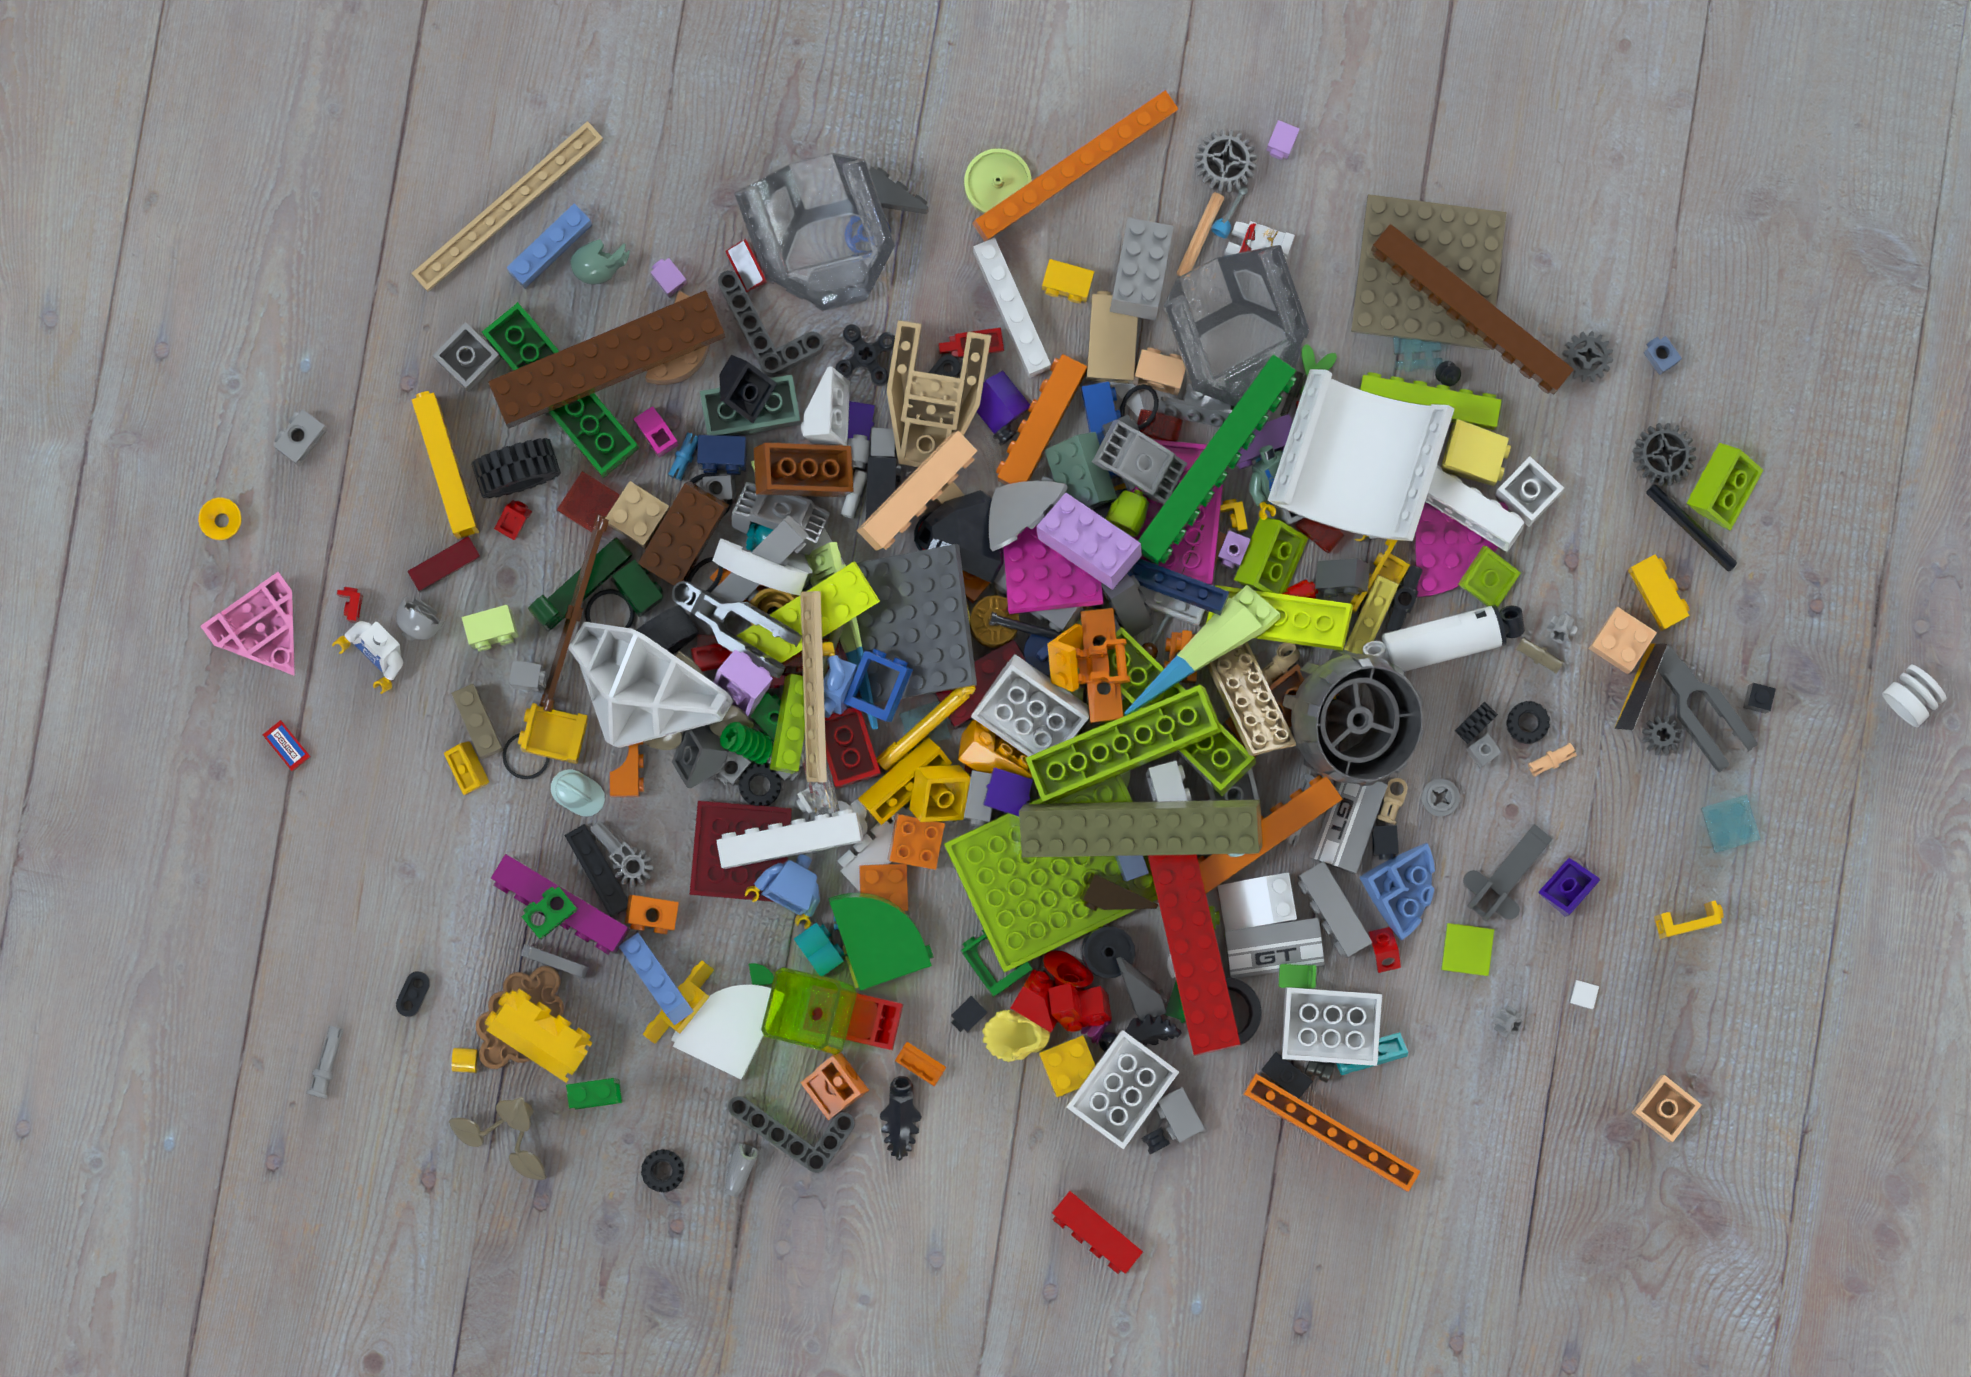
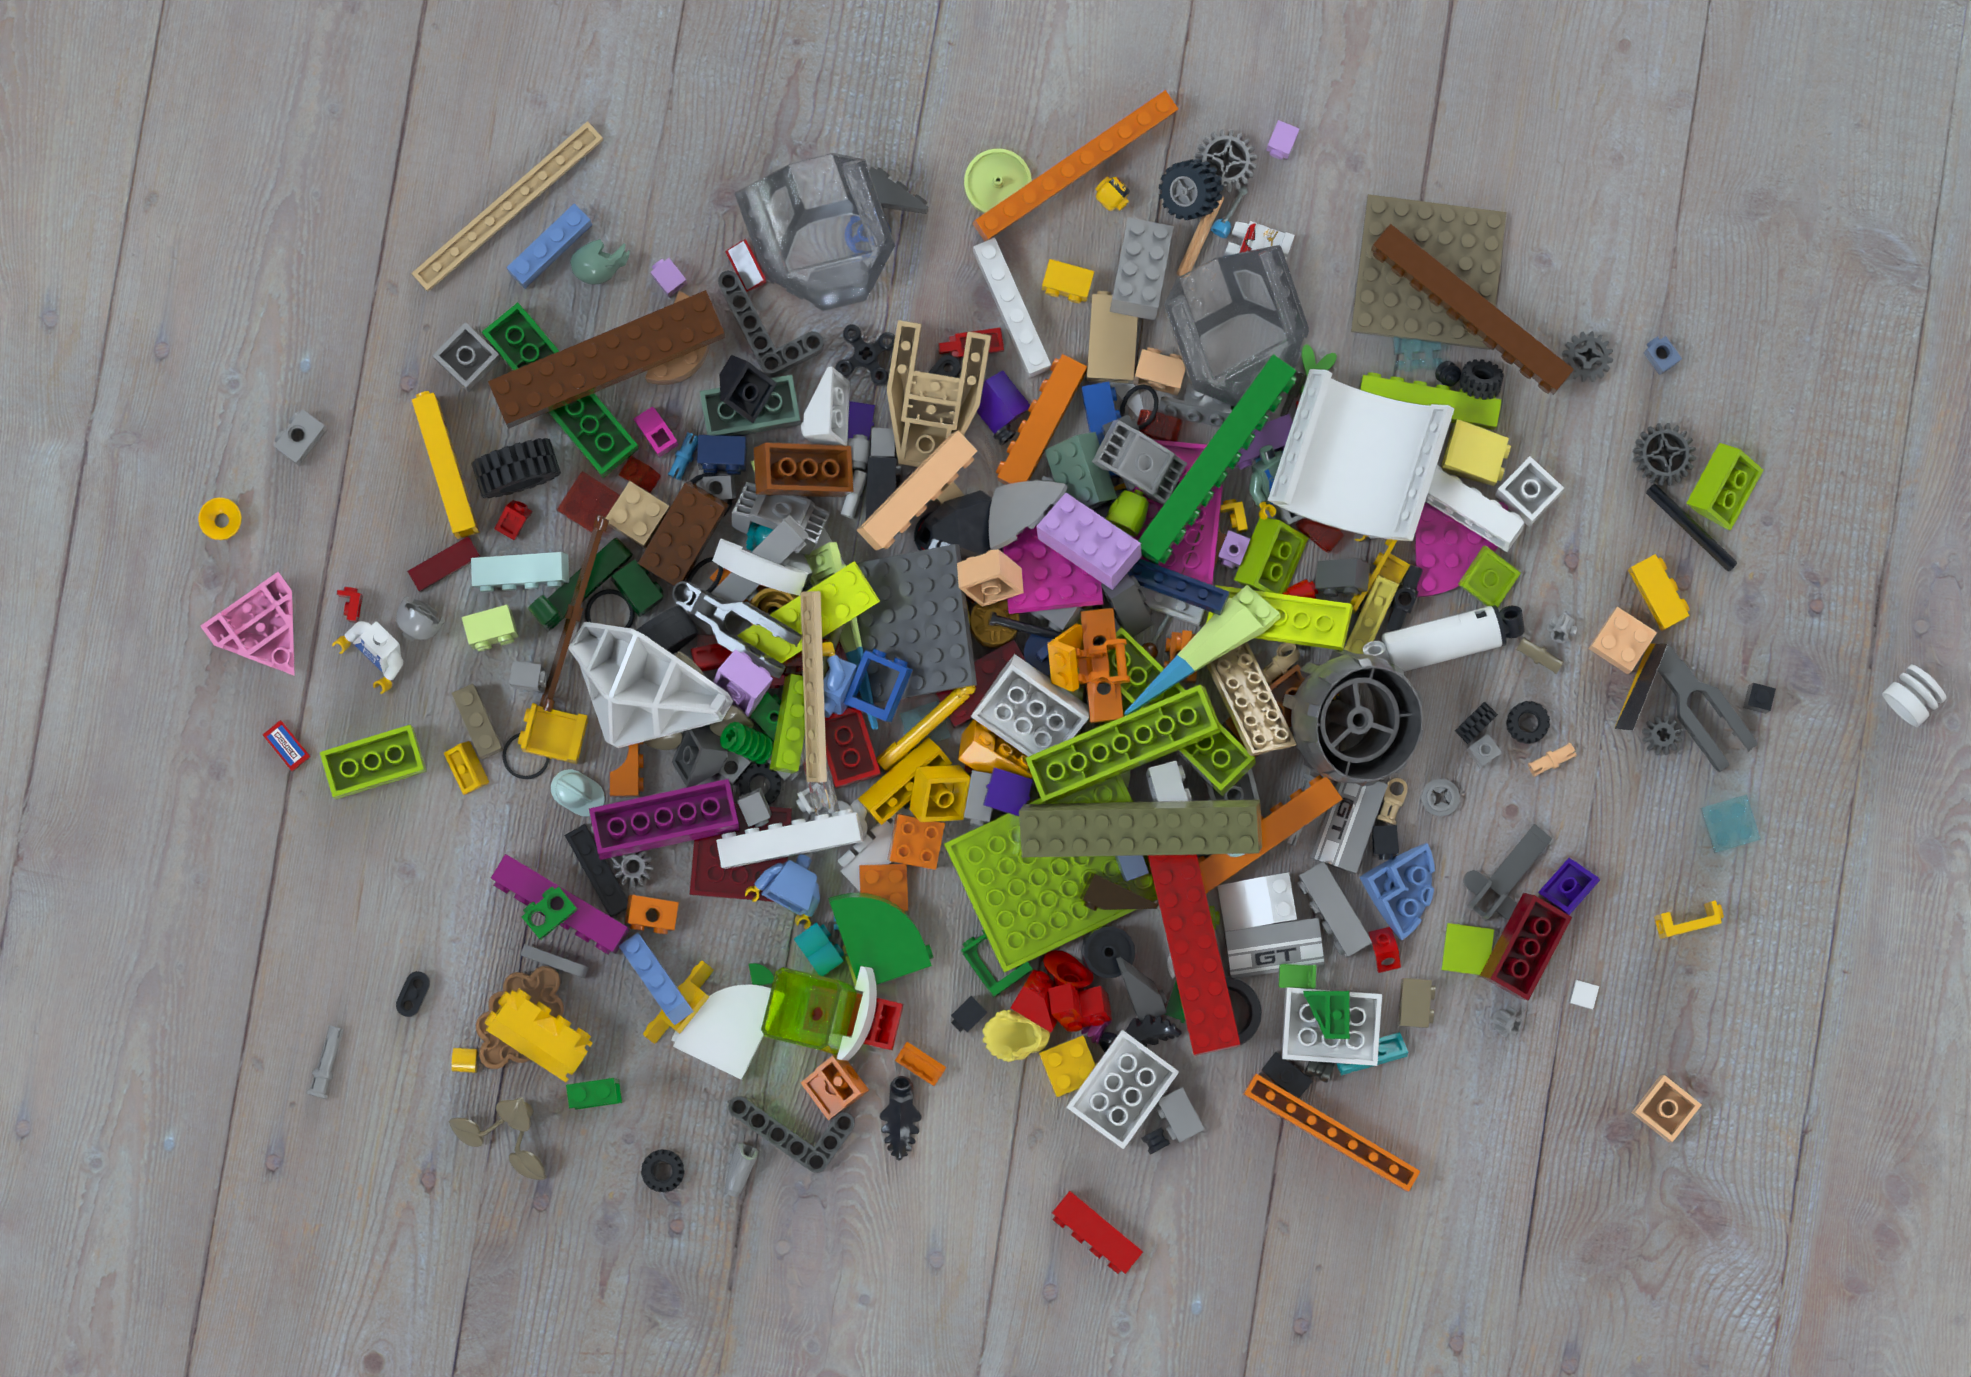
none -> lime brick [319,724,427,799]
none -> light aqua brick [471,552,569,592]
none -> magenta brick [589,779,739,860]
none -> clear red bracket [619,456,661,493]
none -> light grey brick [737,788,772,827]
none -> white slope [837,966,877,1061]
none -> light nougat brick [957,549,1024,607]
none -> yellow head [1095,176,1130,211]
none -> black wheel [1159,159,1223,220]
none -> green wing [1303,991,1350,1039]
none -> dark tan brick [1398,978,1435,1028]
none -> black tyre [1459,359,1504,400]
none -> dark red brick [1480,893,1572,1001]

